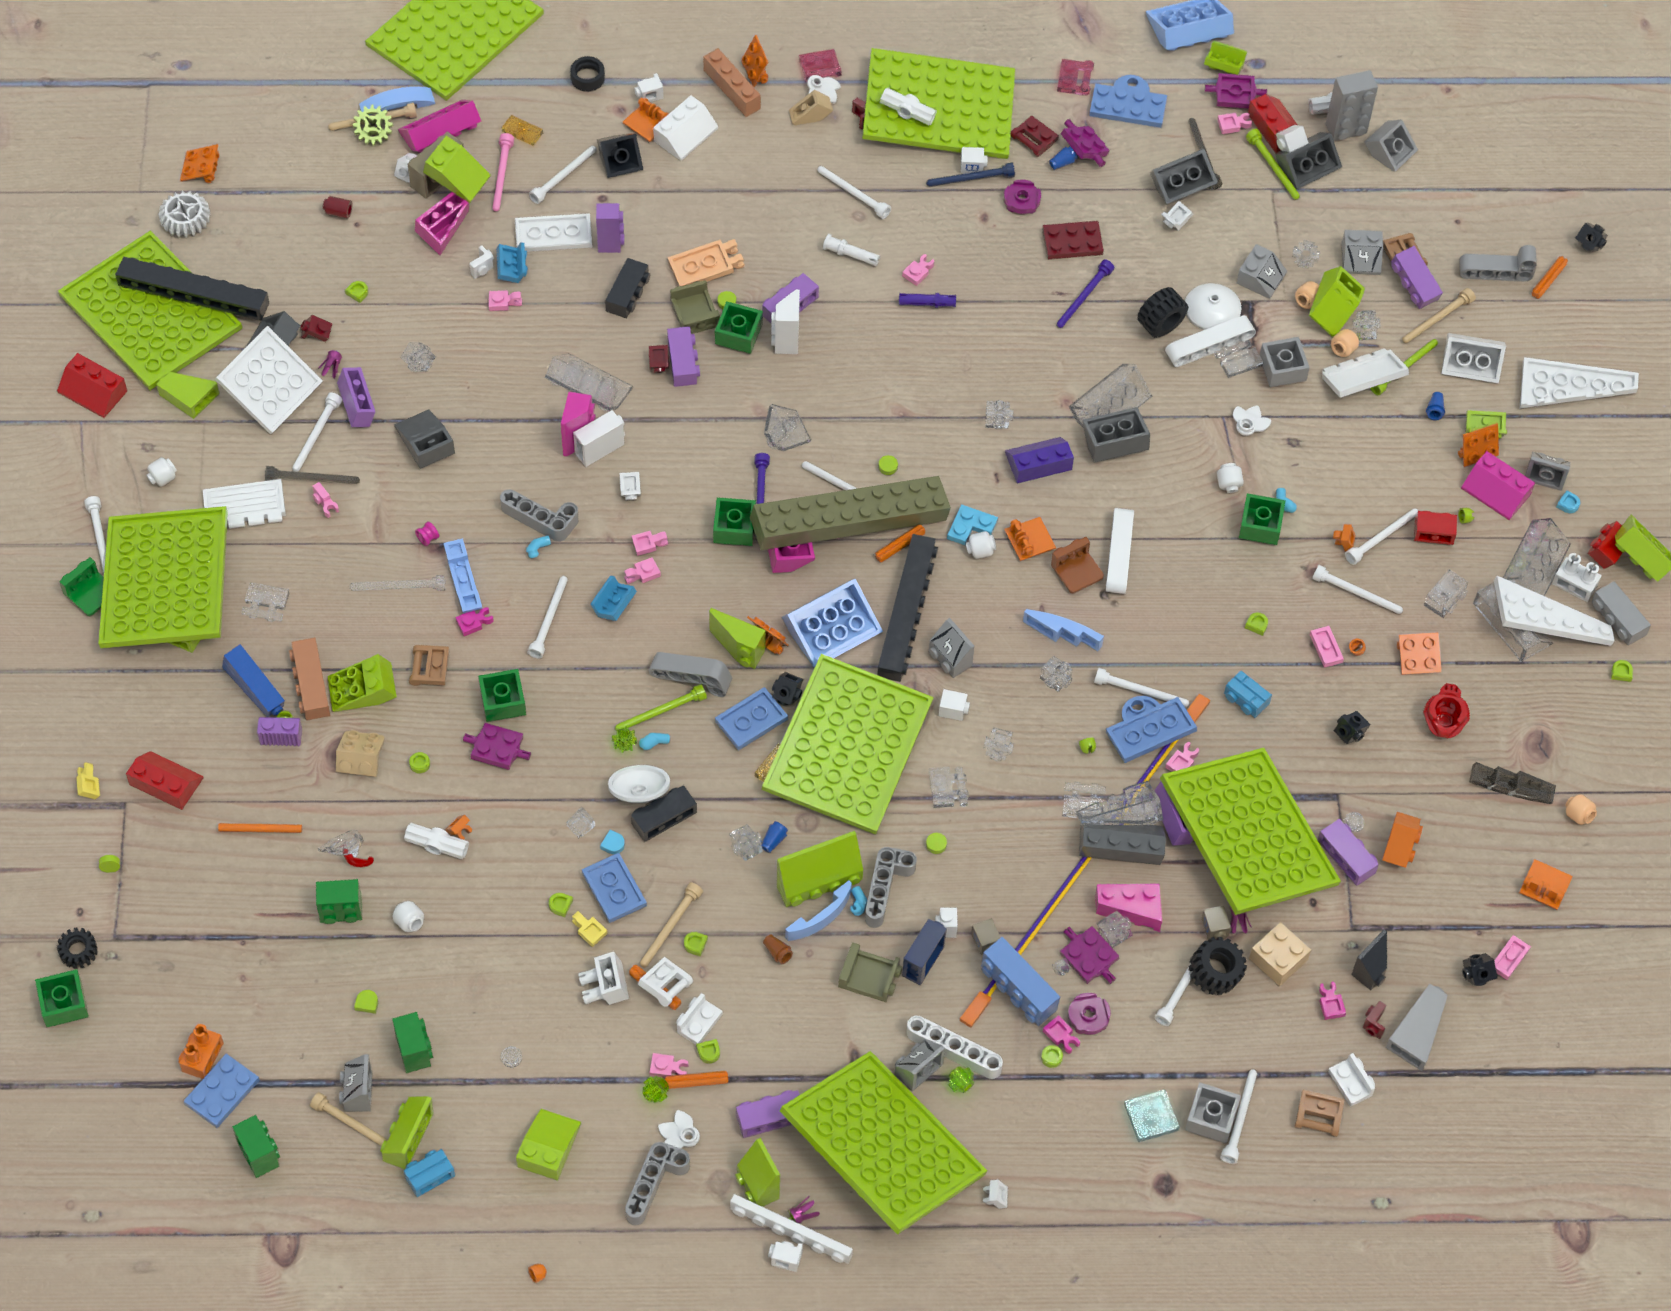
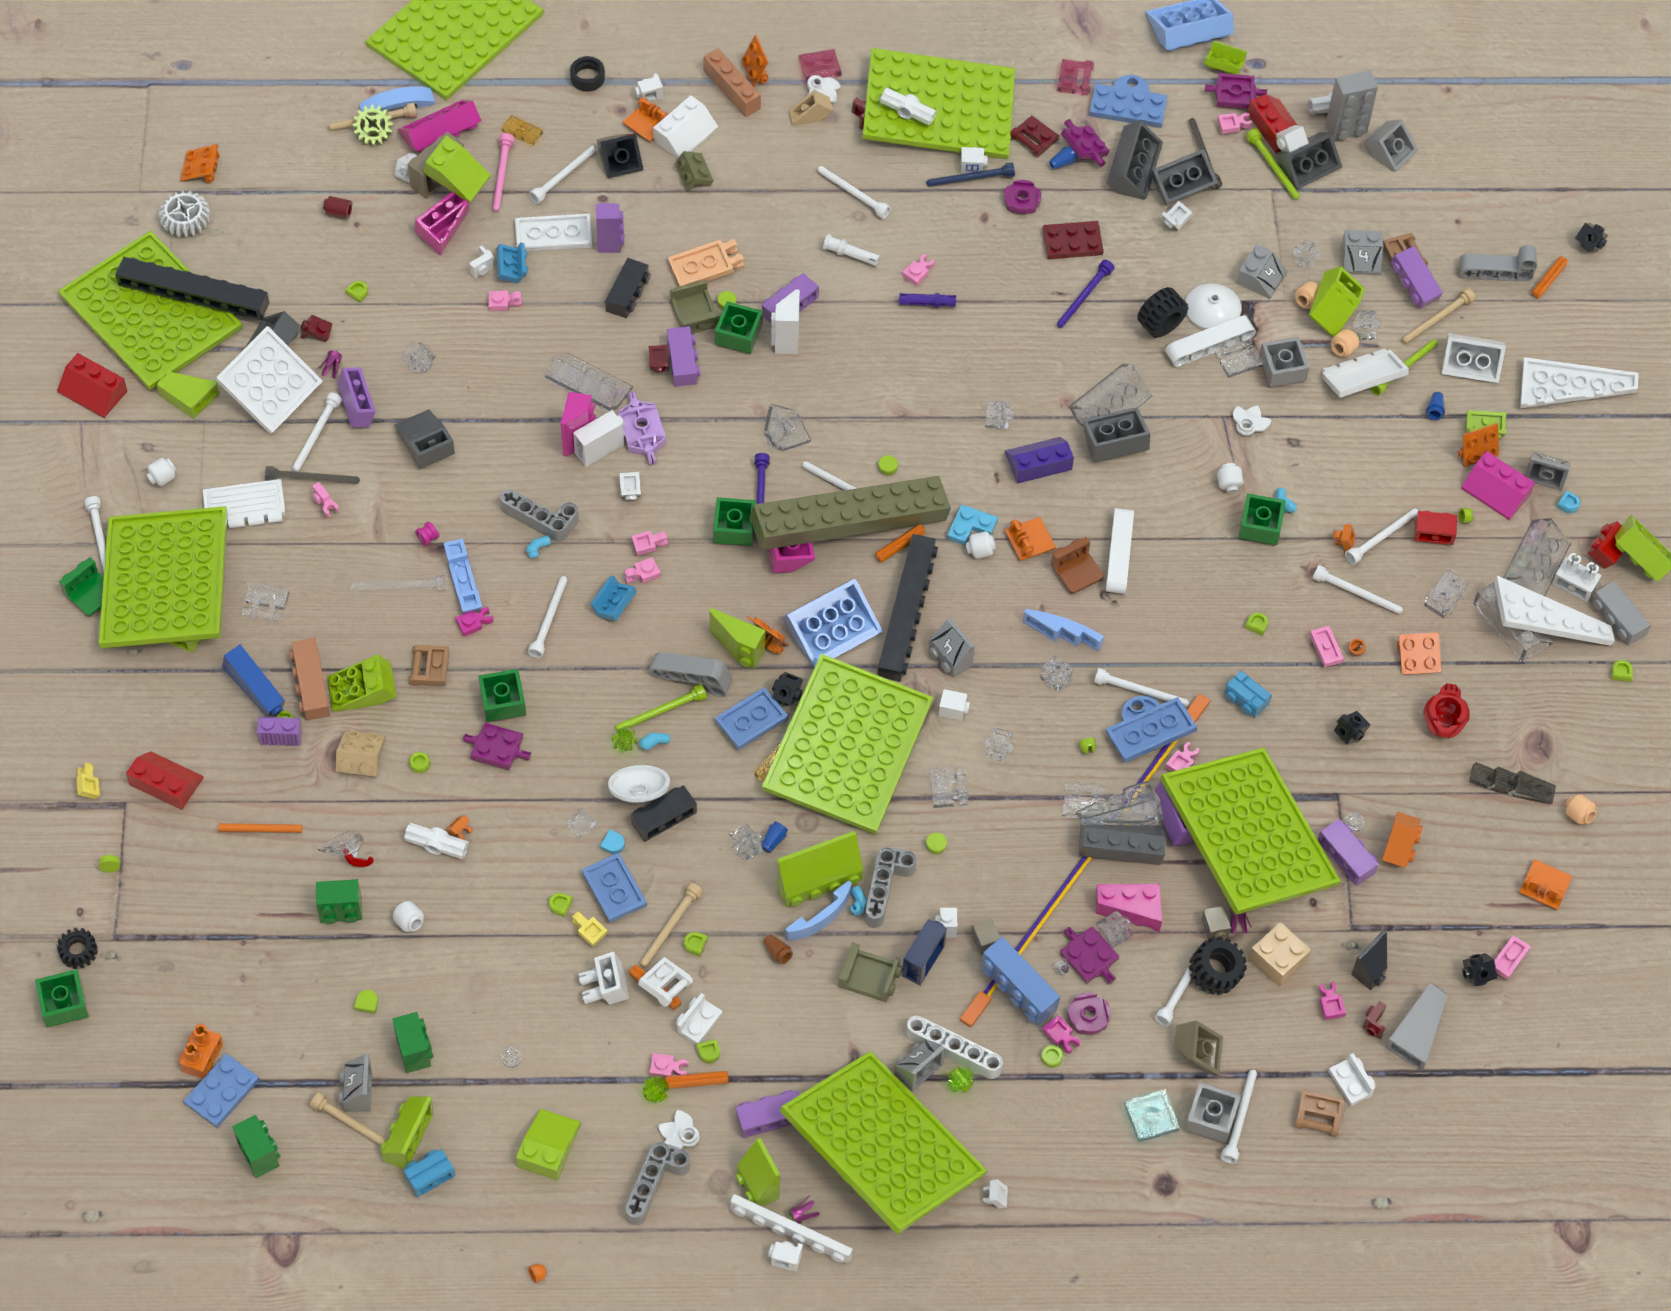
none -> lavender plate [618,391,666,465]
none -> olive bracket [675,151,714,191]
none -> dark grey slope [1107,120,1163,200]
none -> dark tan slope [1175,1020,1223,1076]

